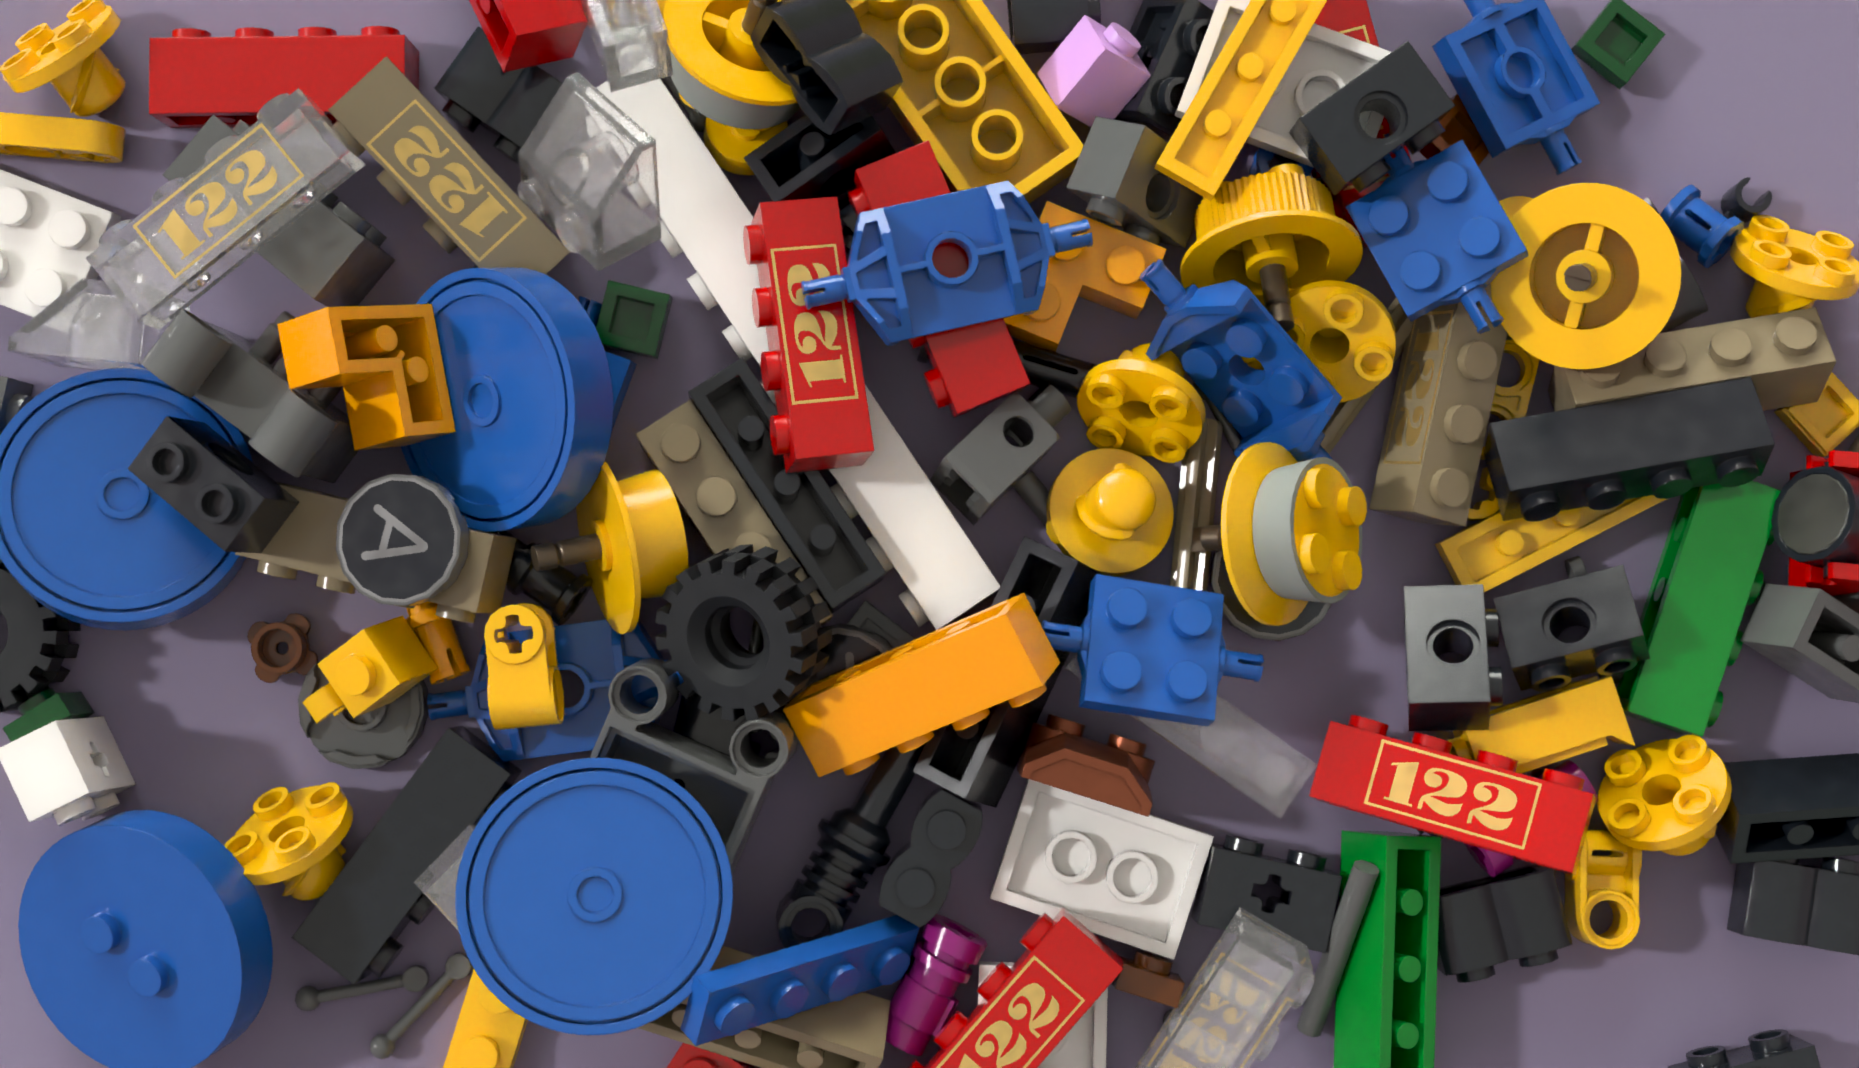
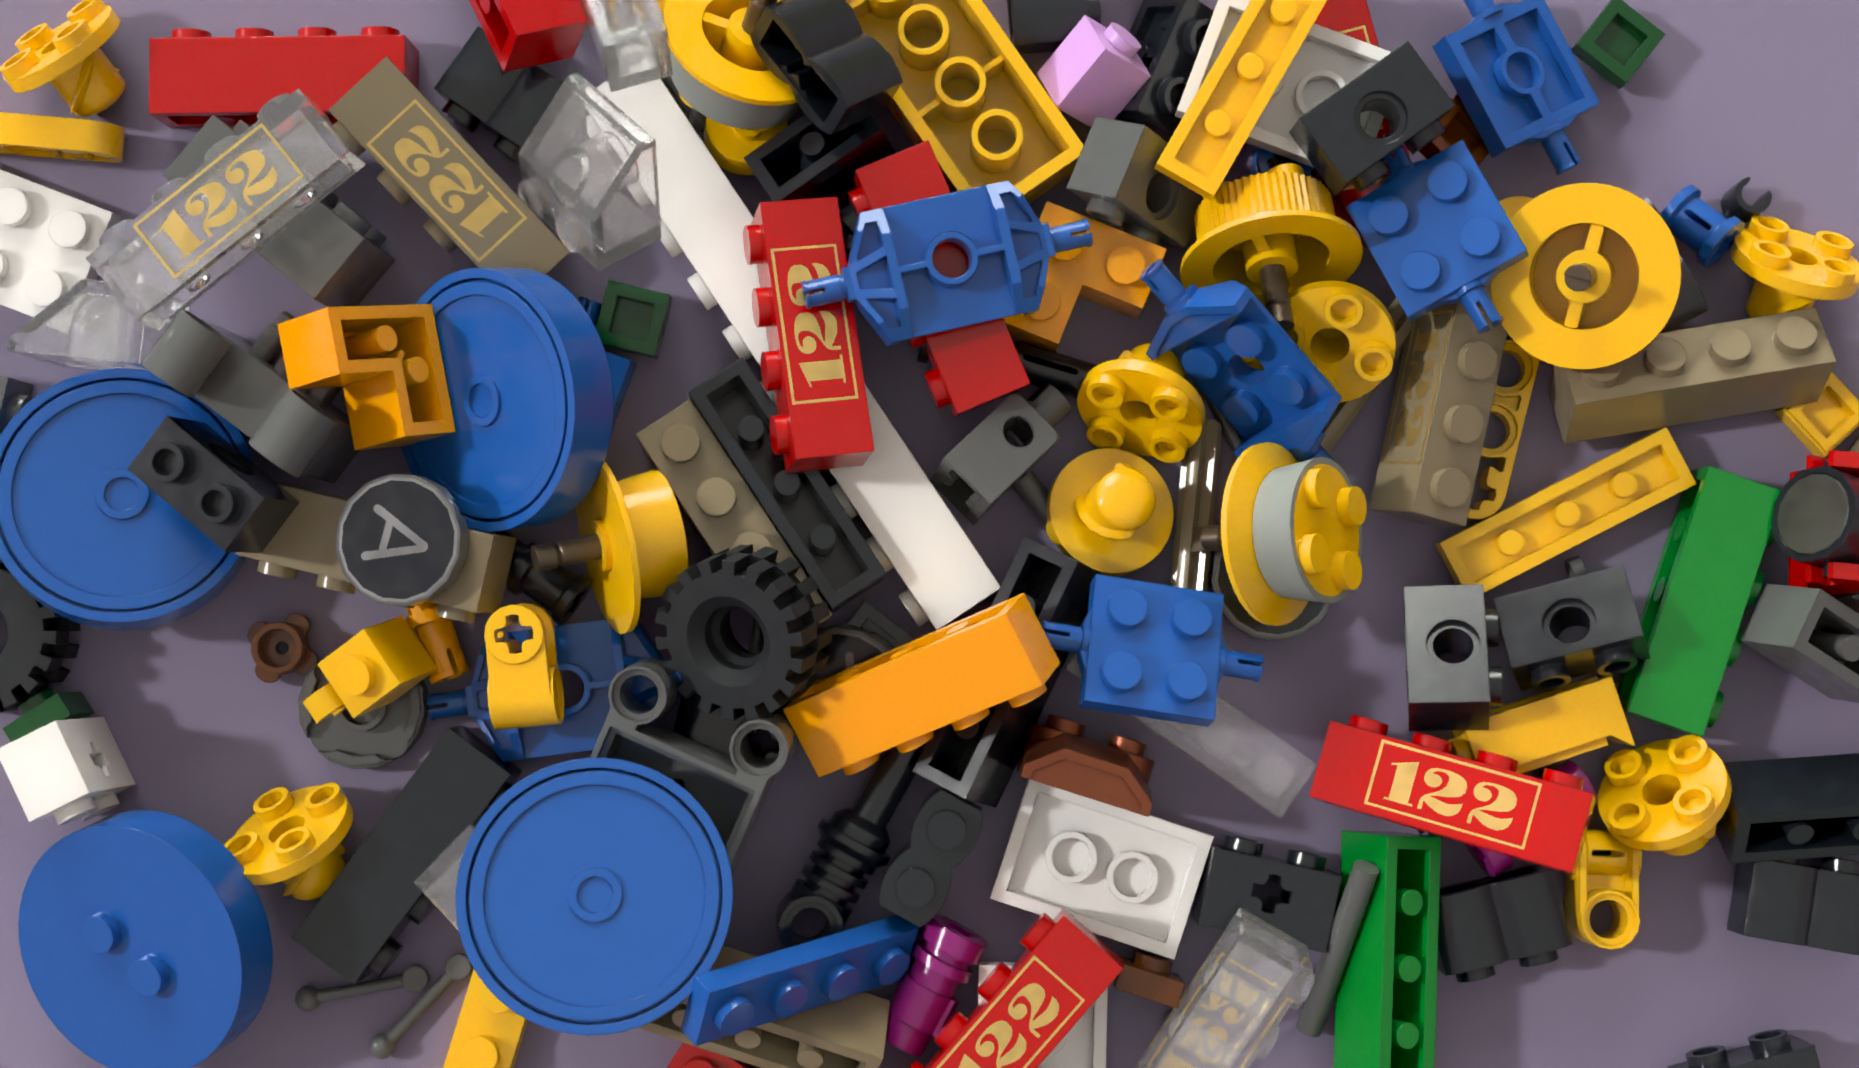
black brick [1484,377,1775,522] -> none

